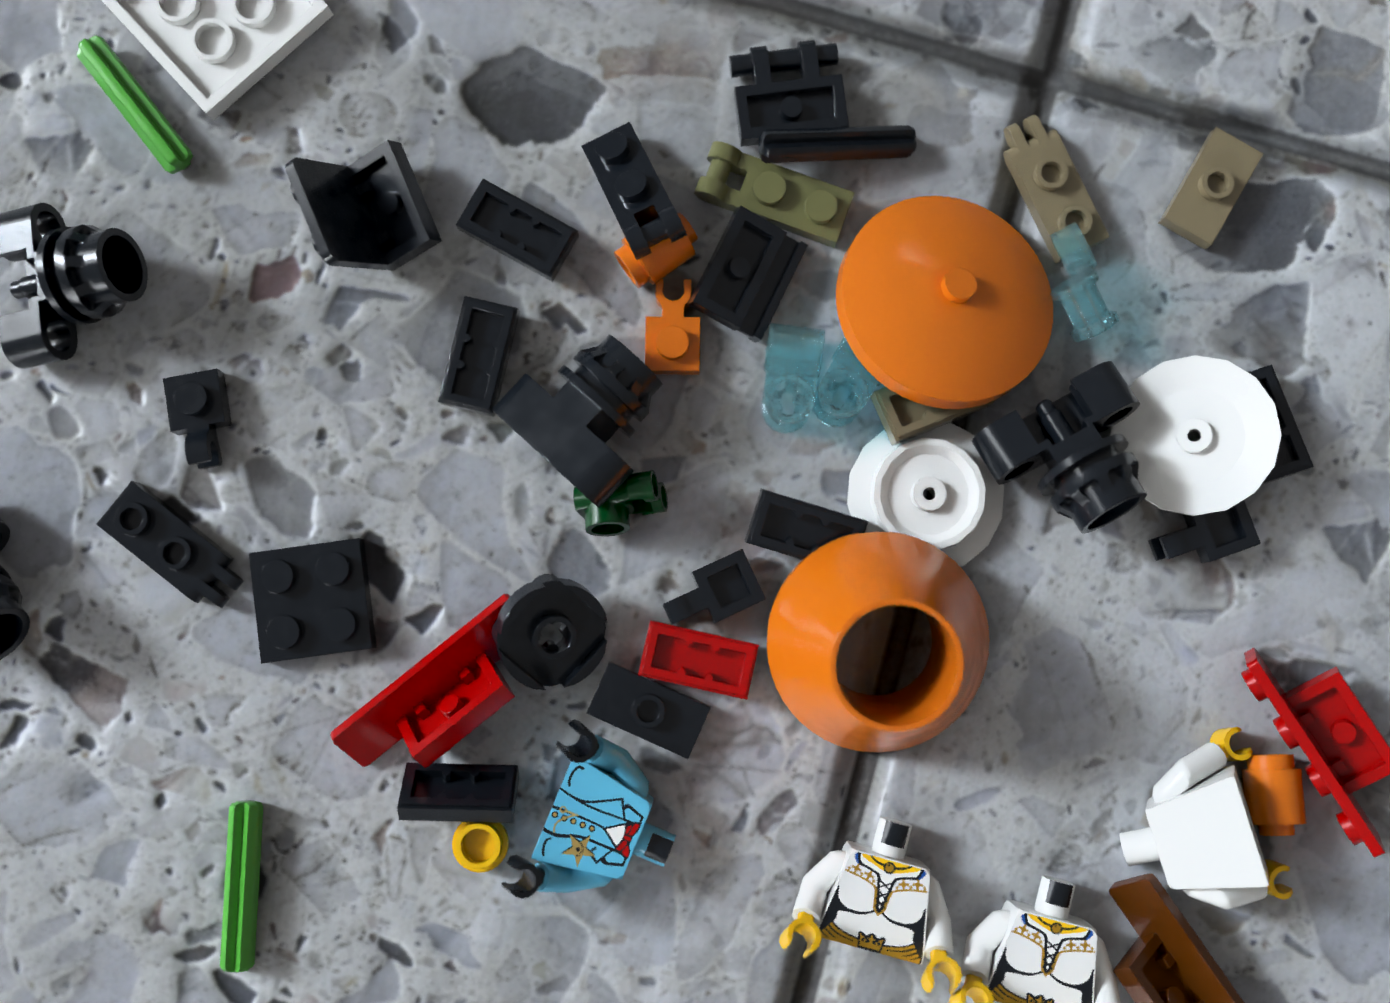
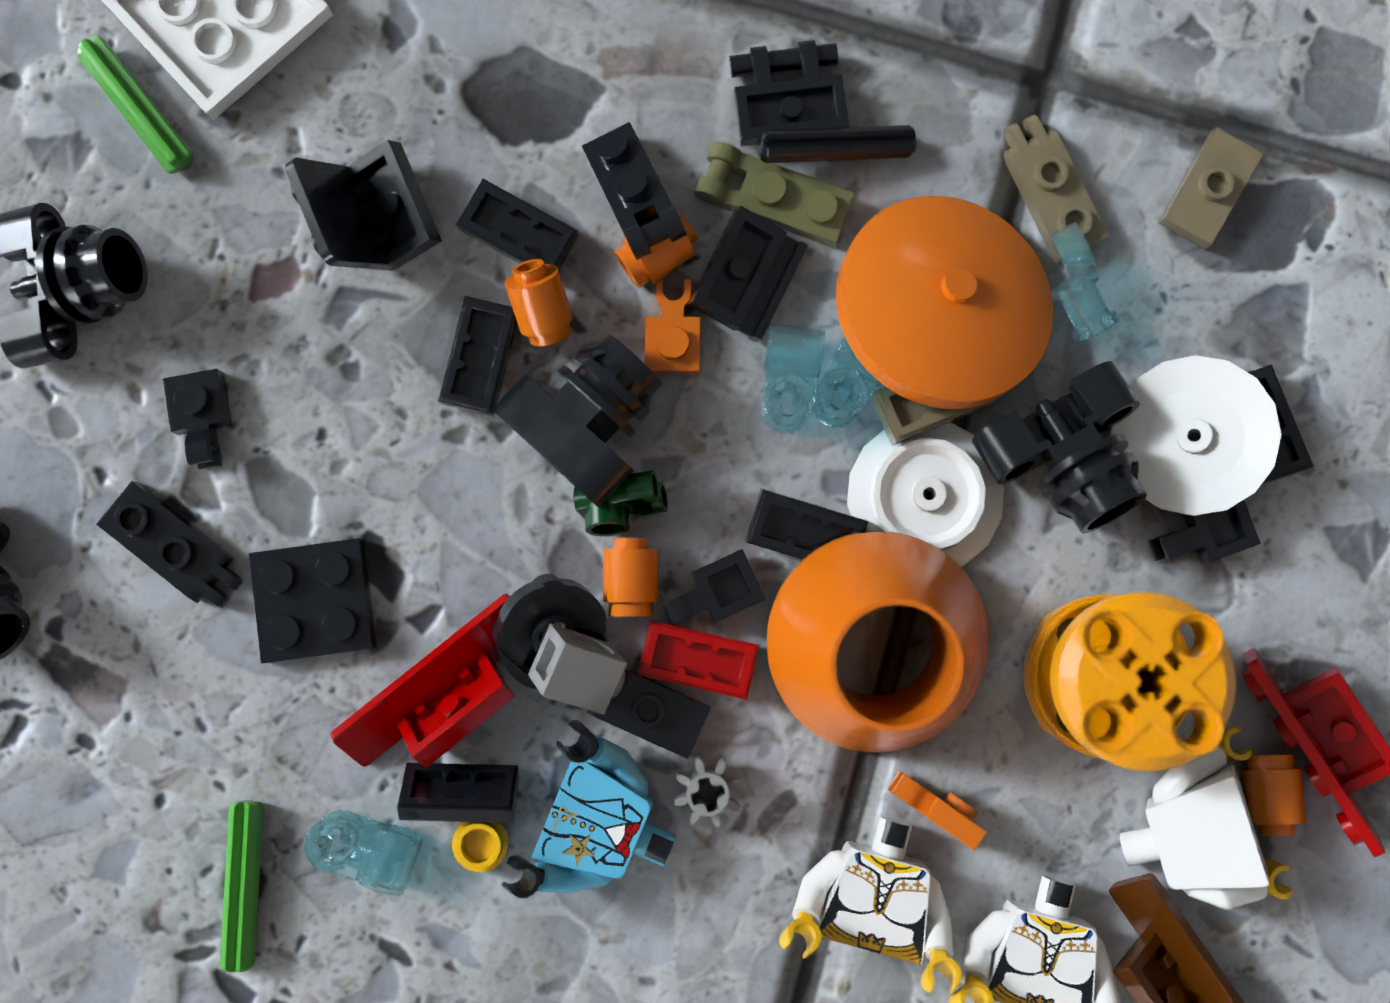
none -> clear light blue piece [304,810,423,896]
none -> orange brick [504,259,573,346]
none -> light grey brick [528,623,627,715]
none -> orange brick [603,538,659,617]
none -> light grey gear [674,756,742,828]
none -> orange plate [887,770,987,851]
none -> light orange piece [1023,592,1236,771]

